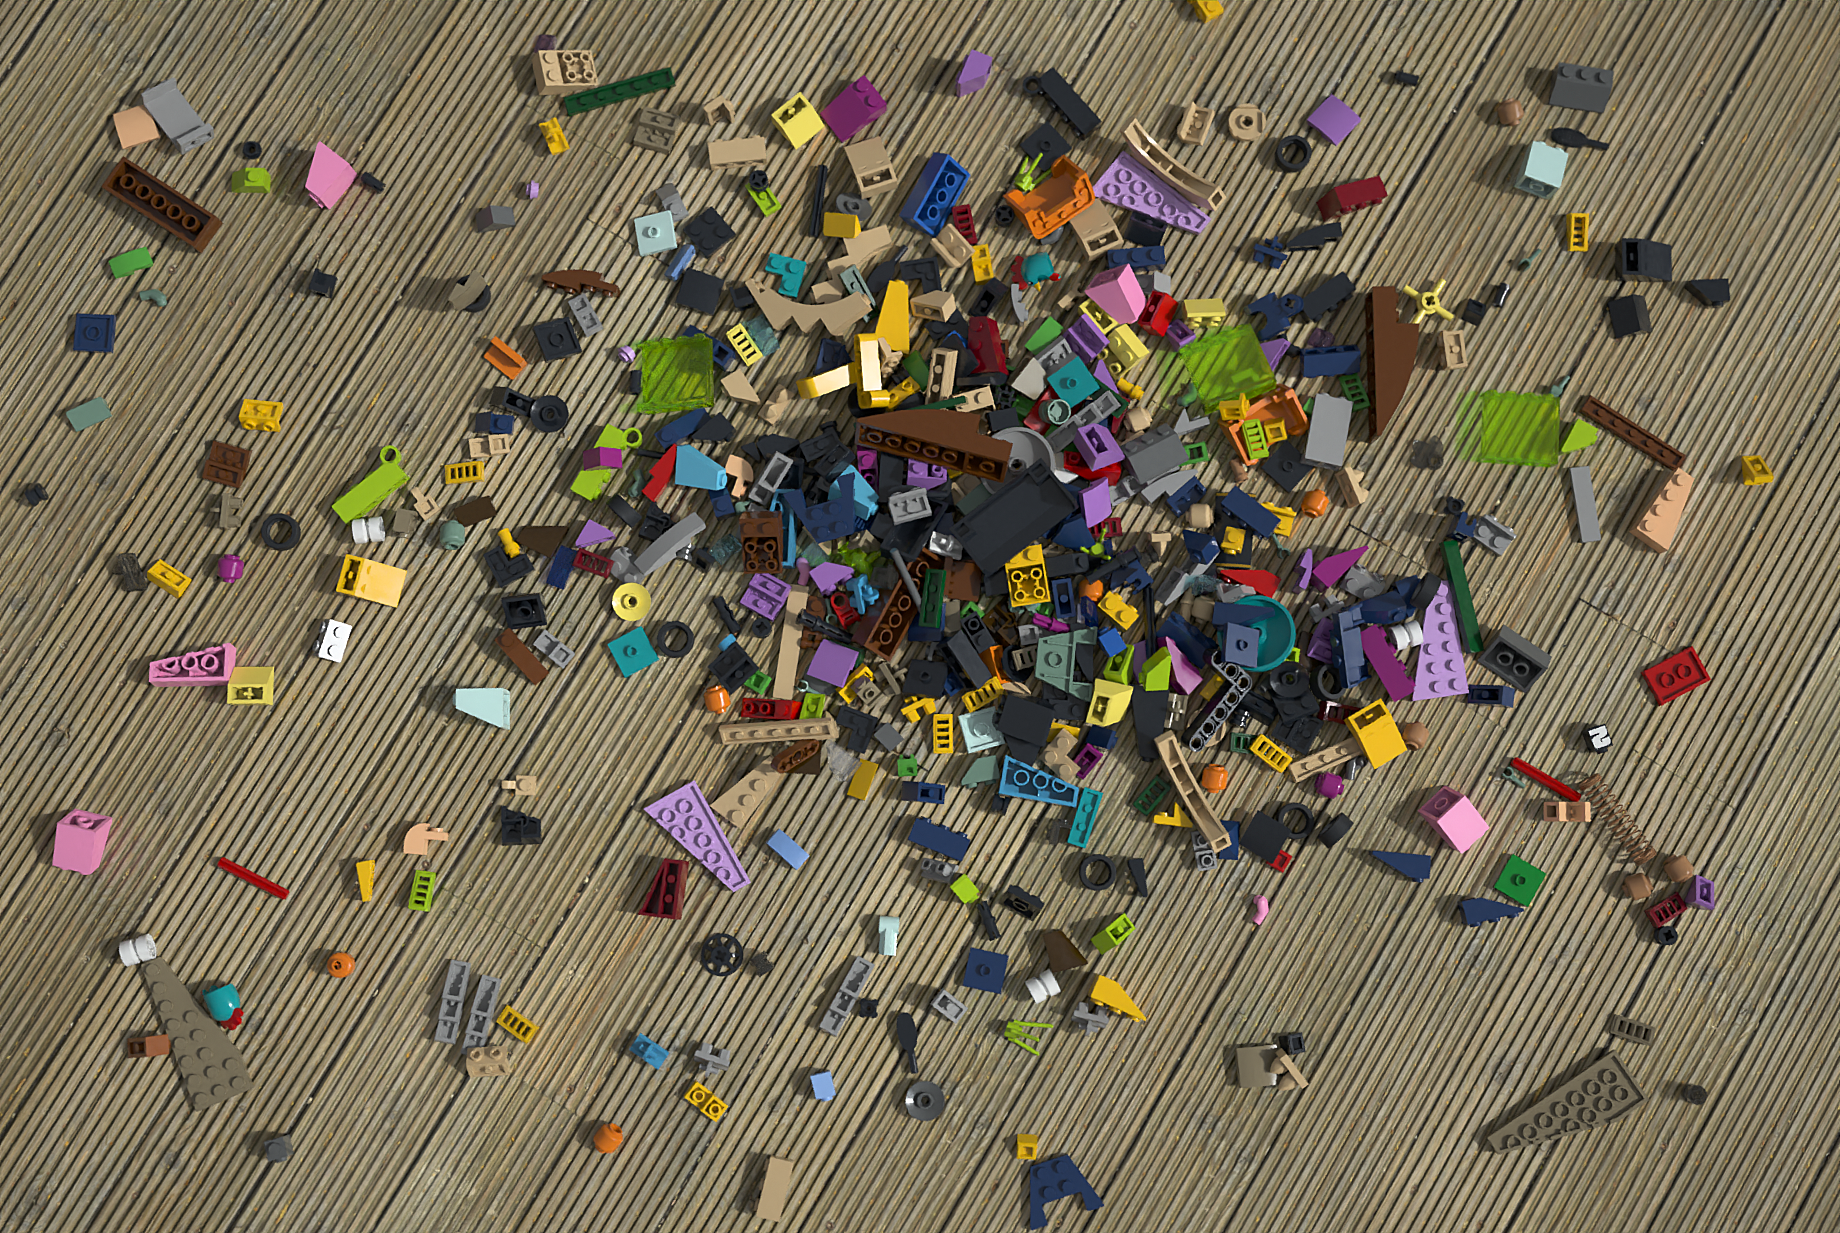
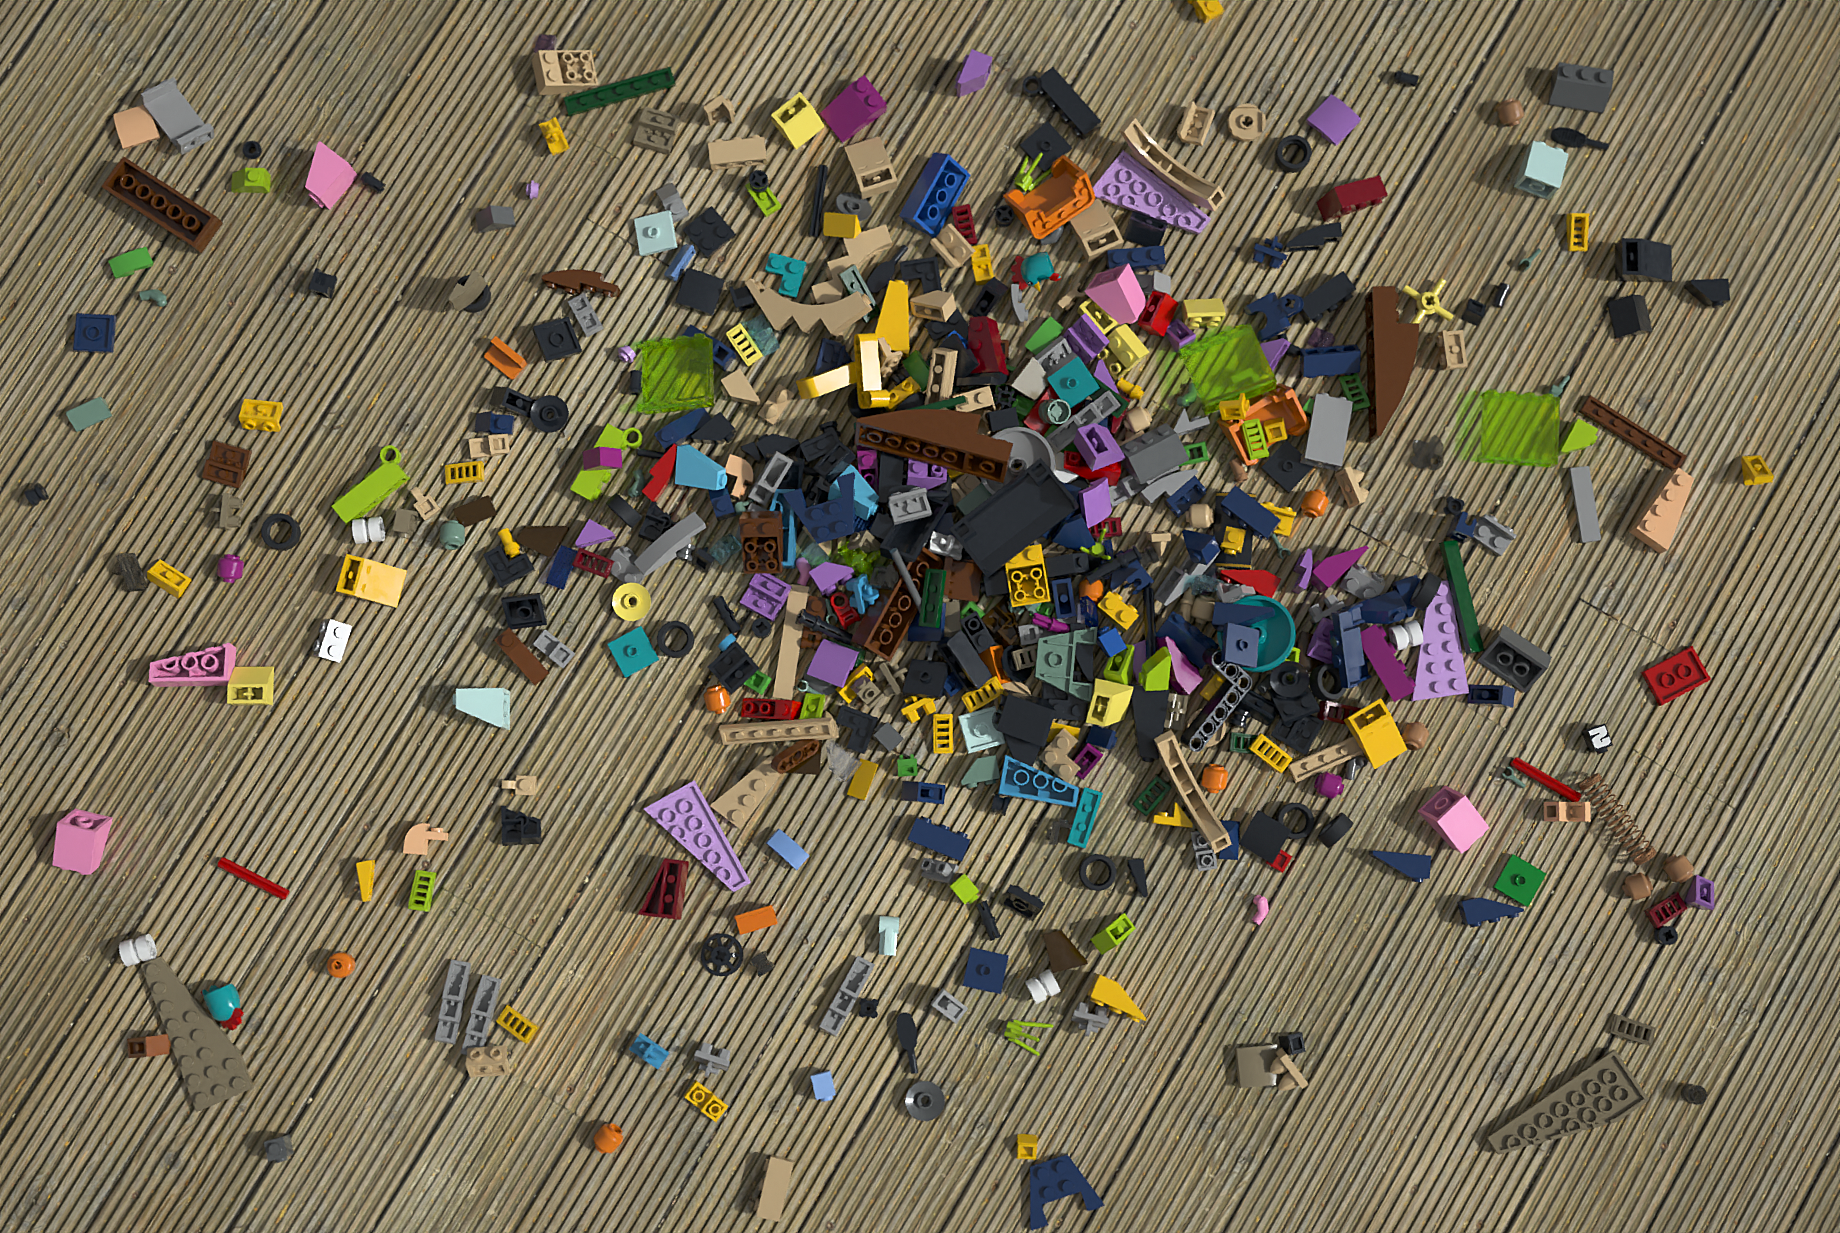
none -> orange panel [734,905,778,935]

